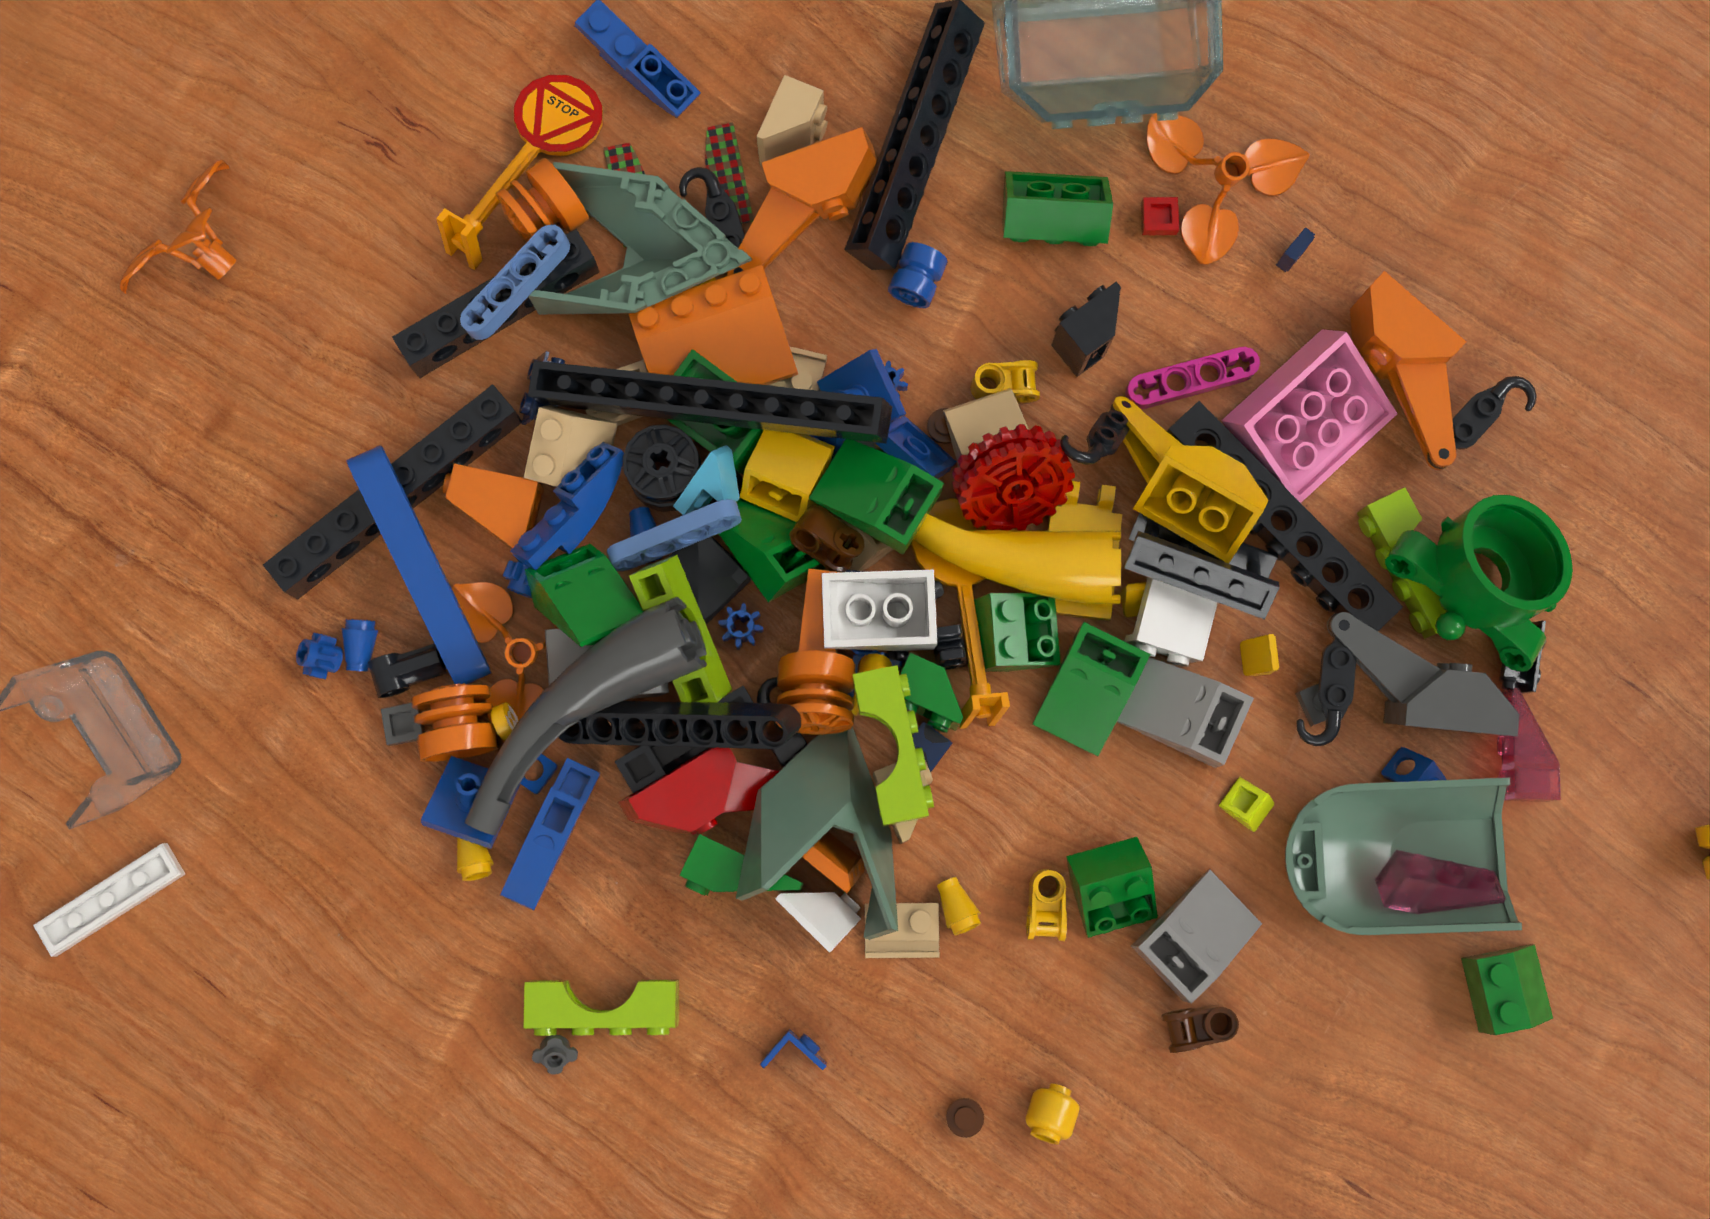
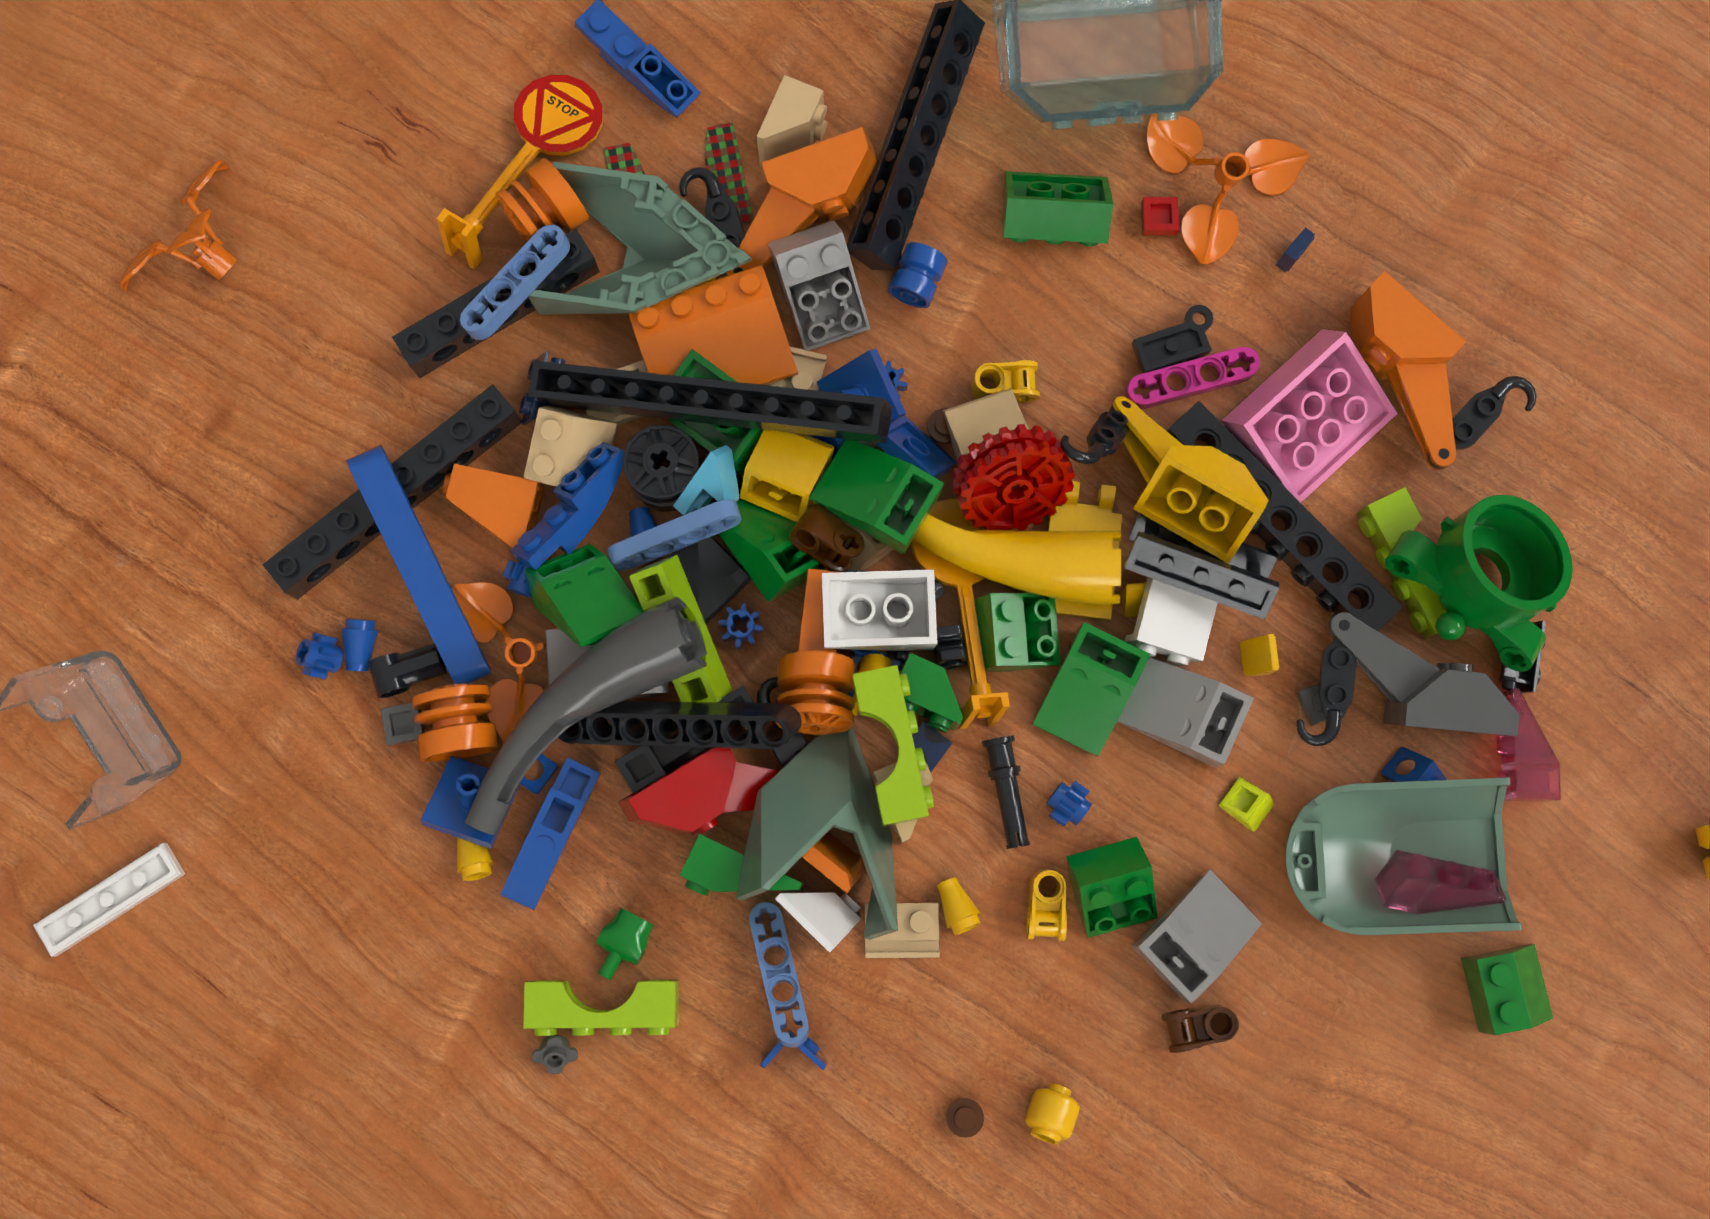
yellow tile [491,702,519,740] -> none
black slope [1051,281,1121,377] -> none
none -> green piece [596,907,654,980]
none -> medium blue beam [749,902,809,1048]
none -> light grey slope [767,220,871,351]
none -> black pin [982,735,1030,849]
none -> blue gear [1046,780,1092,826]
none -> black hinge [1132,305,1213,373]

